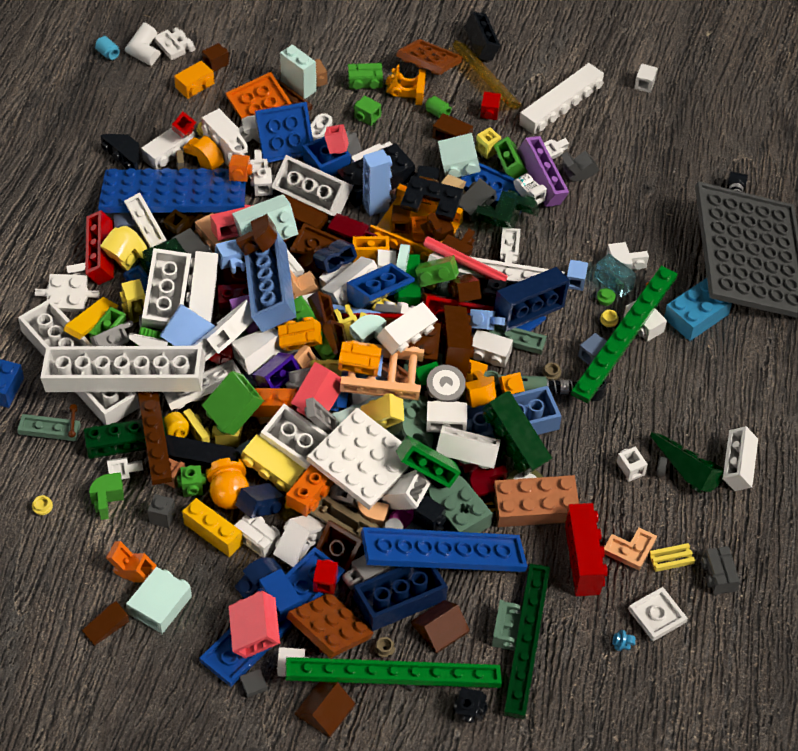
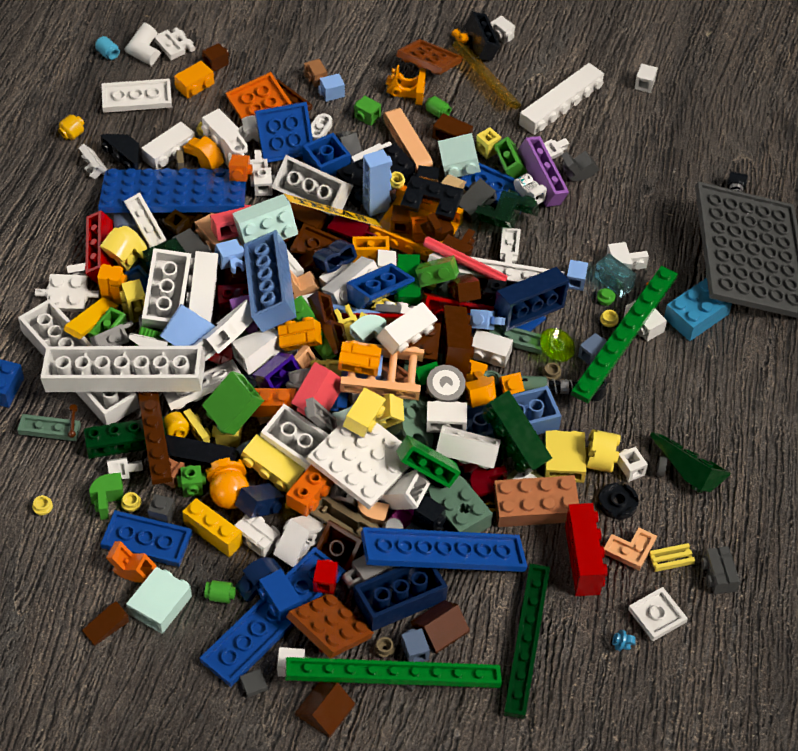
red brick [172,111,197,138] -> none
coral brick [229,591,280,659] -> none
reddish brown brick [236,214,277,256] -> none
light aqua brick [280,44,316,99] -> none
coral brick [324,124,349,154] -> none
bright green brick [348,63,383,89] -> none
light aqua beam [396,244,410,272] -> none
black brick [454,687,487,723] -> none
red brick [480,91,501,120] -> none
sand green hinge [492,600,521,651] -> none
white brick [723,426,758,491] -> none
none -> yellow head [58,114,85,140]
none -> white plate [79,143,108,179]
none -> light orange brick [97,264,127,304]
none -> blue plate [100,510,193,567]
none -> white plate [102,79,172,113]
none -> light yellow plate [121,492,141,512]
none -> bright green brick [204,580,236,603]
none -> yellow sticker [283,193,382,227]
none -> light blue brick [318,73,345,101]
none -> light yellow brick [343,388,386,438]
none -> light nougat beam [383,108,433,172]
none -> light yellow plate [390,172,405,189]
none -> sand blue brick [401,628,430,662]
none -> light orange arm [452,29,469,44]
none -> white brick [490,15,515,44]
none -> clear neon green dish [540,328,575,362]
none -> light yellow brick [544,430,586,483]
none -> light yellow brick [586,429,621,473]
none -> black tile [598,483,639,520]

